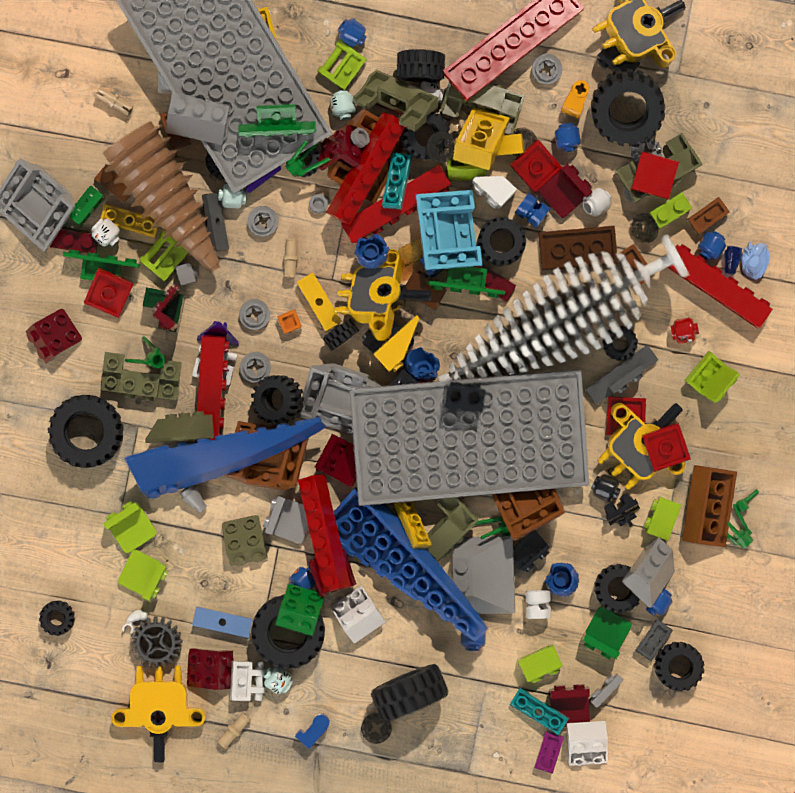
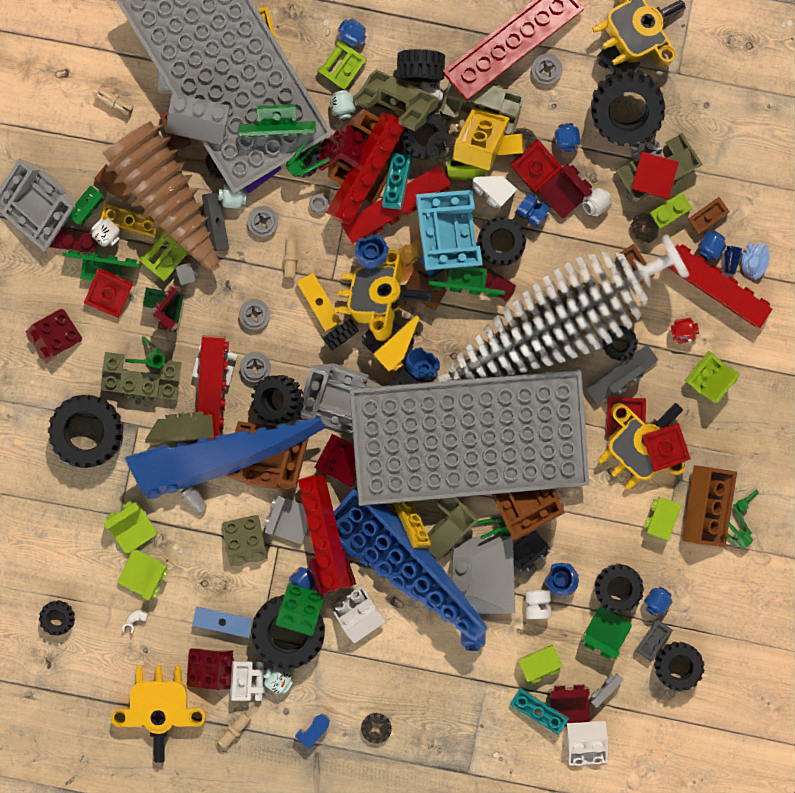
dark grey gear [130,616,183,669] -> none
dark purple piece [197,321,239,346] -> none
orange plate [277,309,302,334] -> none
light grey tile [351,127,370,148] -> none
black tyre [371,664,449,721] -> none
black brick [442,381,486,413] -> none
magenta plate [534,731,564,774] -> none
reddish brown tile [538,226,618,271] -> none
light orange piece [561,80,589,119] -> none
black head [591,474,621,503] -> none
black hips [604,493,640,527] -> none
light grey slope [622,537,675,608] -> none

